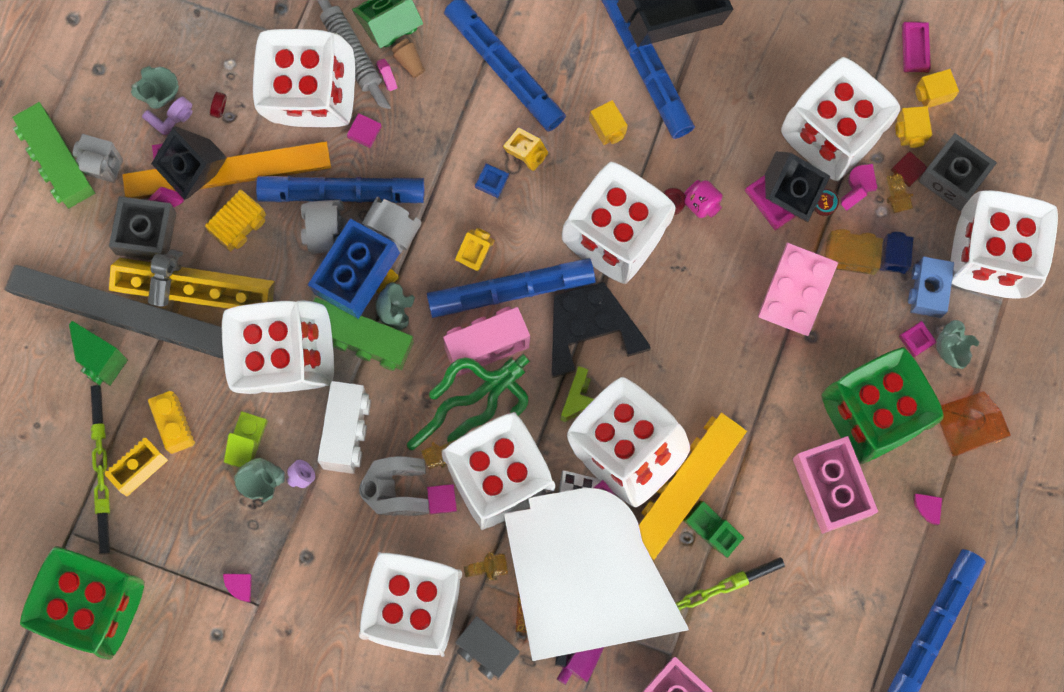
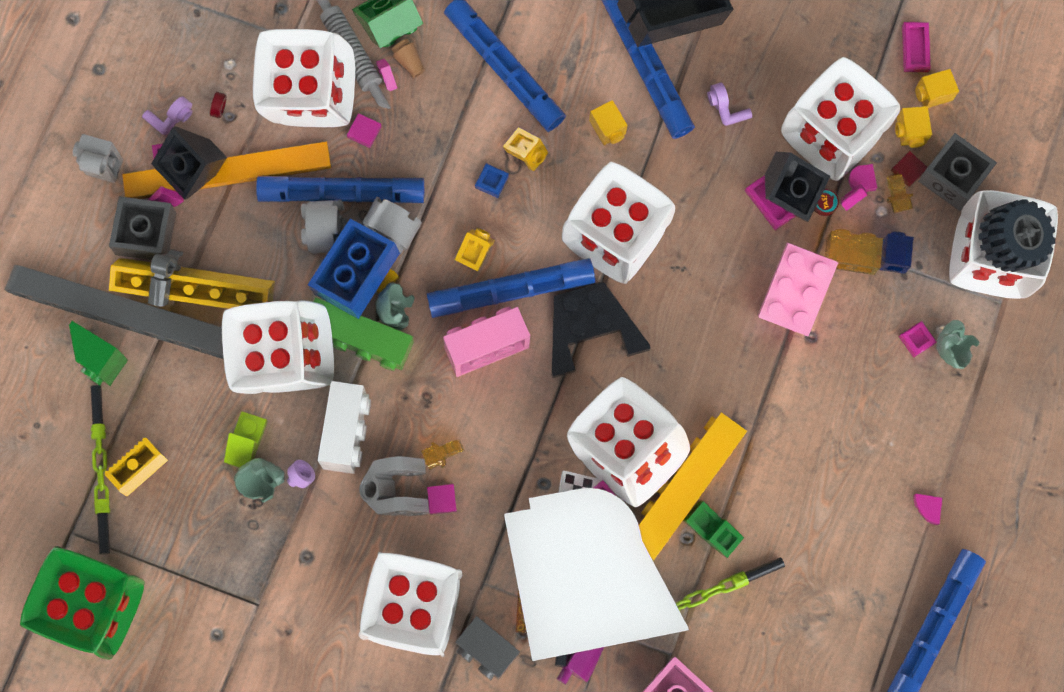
bright green brick [12,102,96,209] -> none
sand green hair [131,66,179,109] -> none
yellow brick [148,391,195,454] -> none
yellow brick [205,189,266,252] -> none
dark pink tile [223,574,252,602] -> none
green plant [406,353,530,451] -> none
white piece [442,412,555,530] -> none
clear yellow piece [463,552,508,581] -> none
lime slope [560,366,594,422] -> none
dark red tile [663,188,686,215] -> none
dark pink head [684,180,723,218] -> none
bright pink brick [793,436,878,534] -> none
green piece [822,347,944,464] -> none
medium blue brick [908,256,954,318] -> none
clear orange slope [940,391,1011,457] -> none
none -> lavender plate [707,82,752,126]
none -> black wheel [978,199,1056,272]

